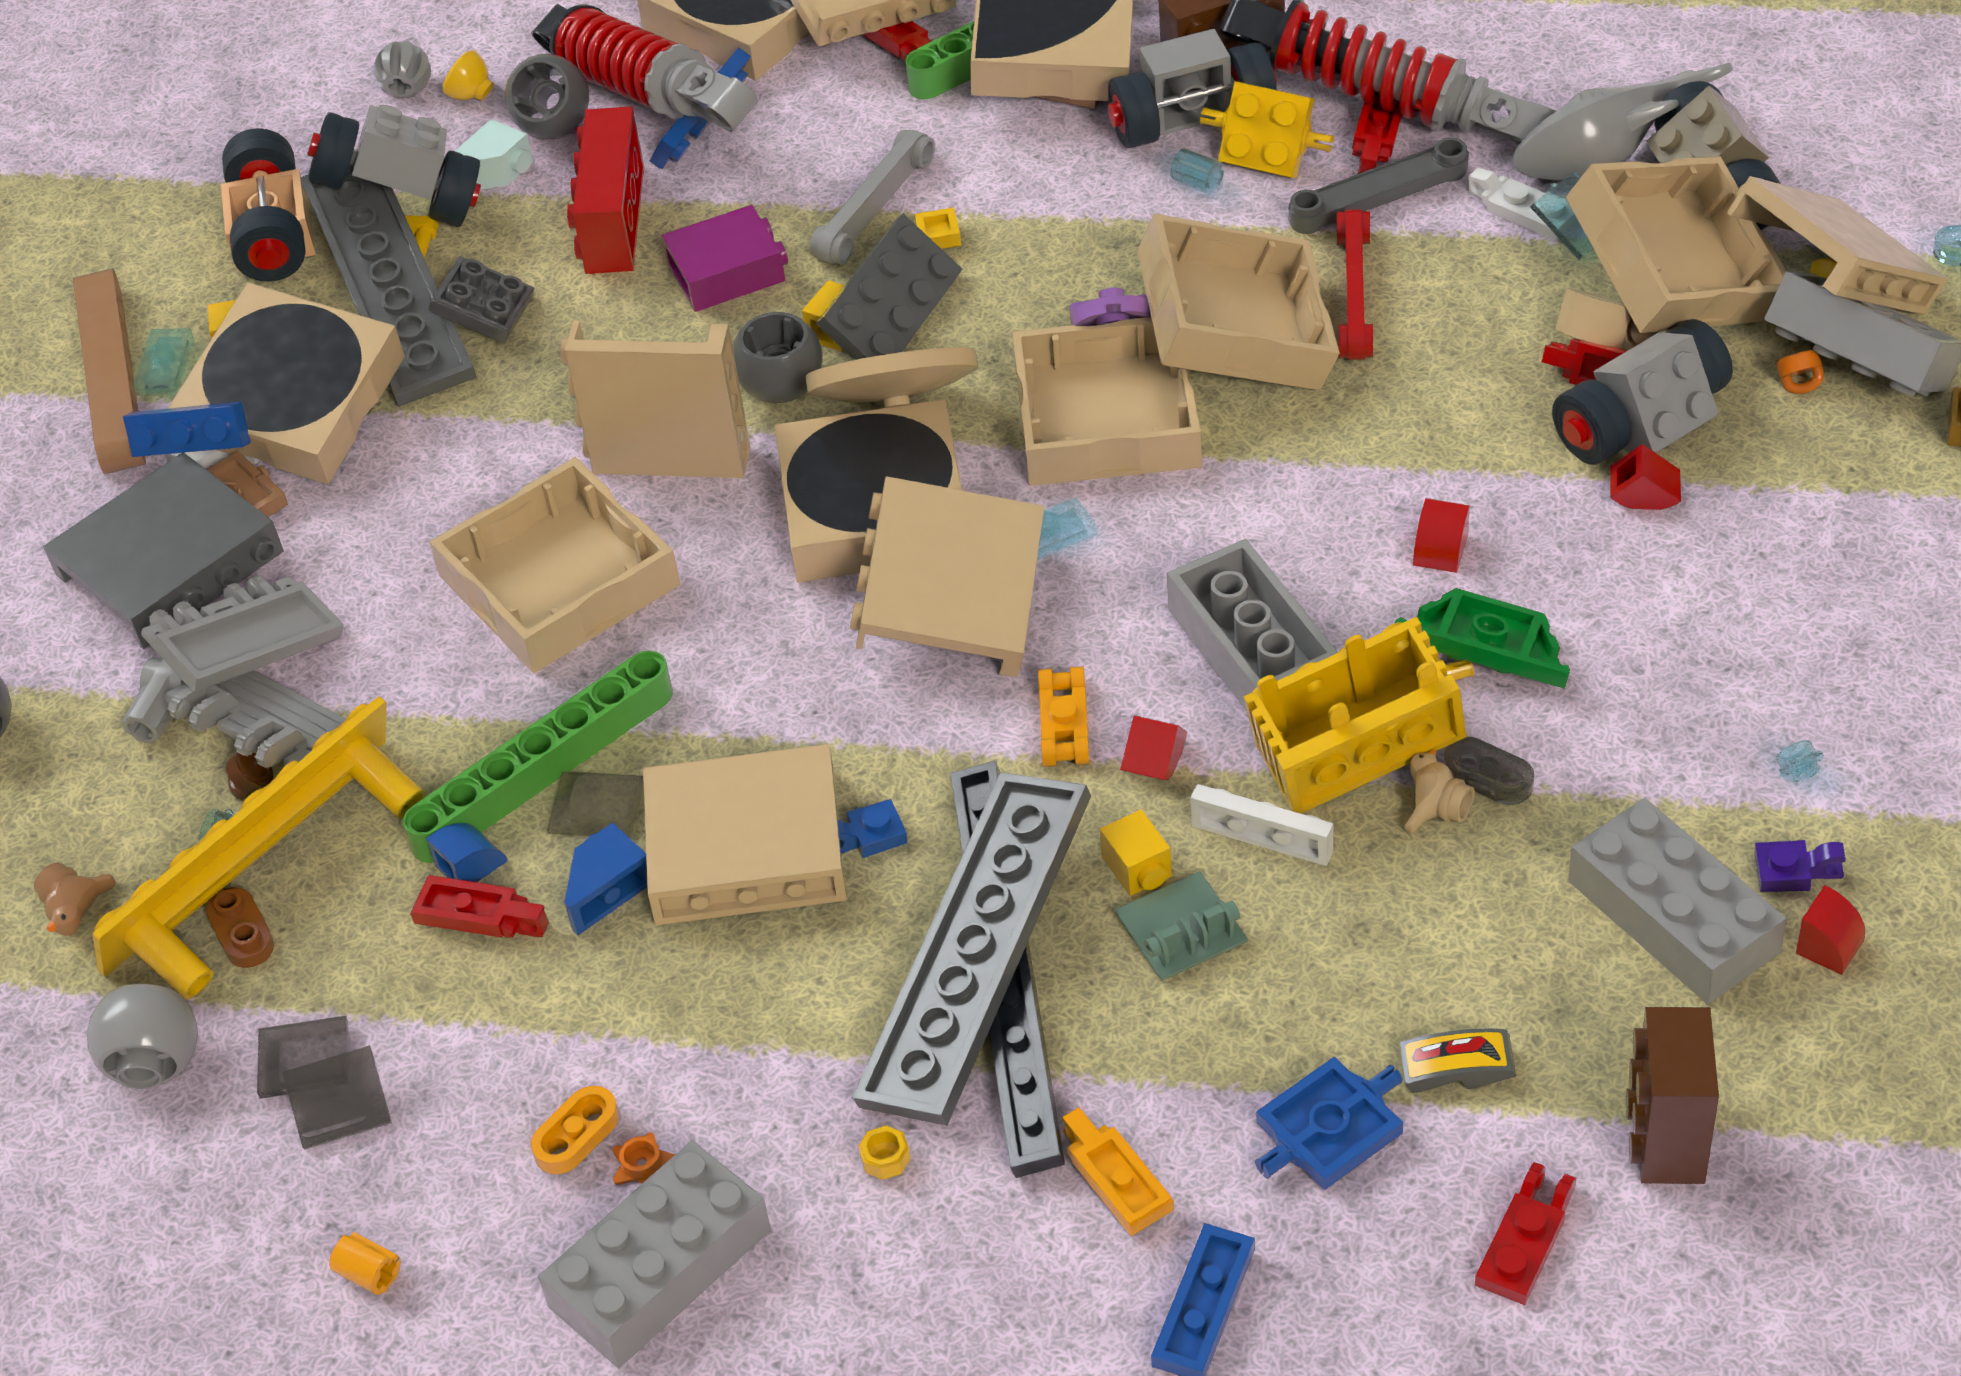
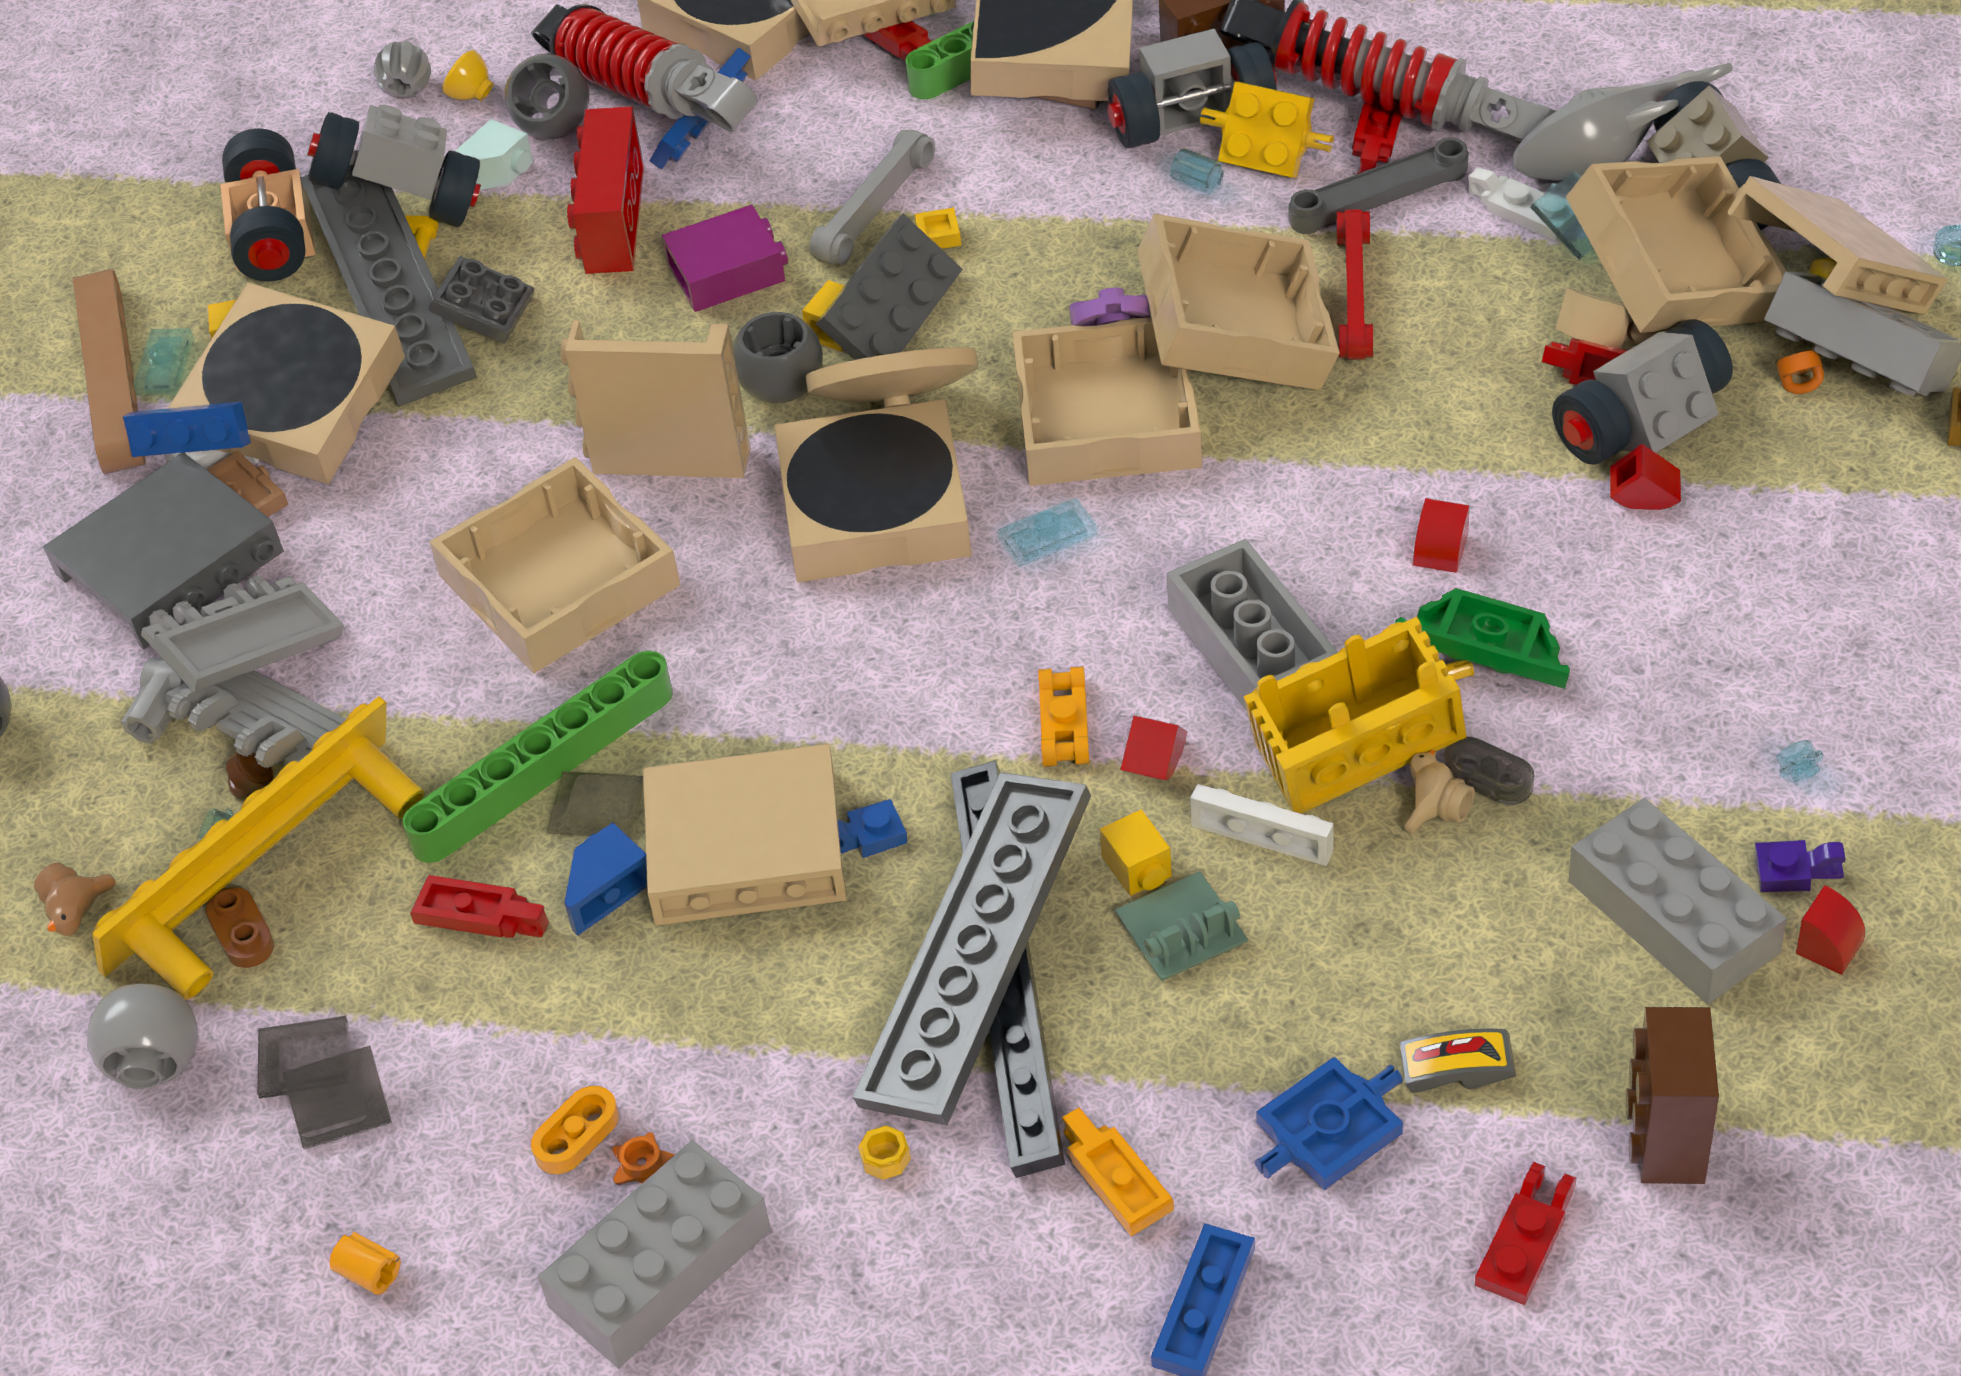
blue brick [426,823,508,882] -> none
tan panel [850,476,1044,677] -> none

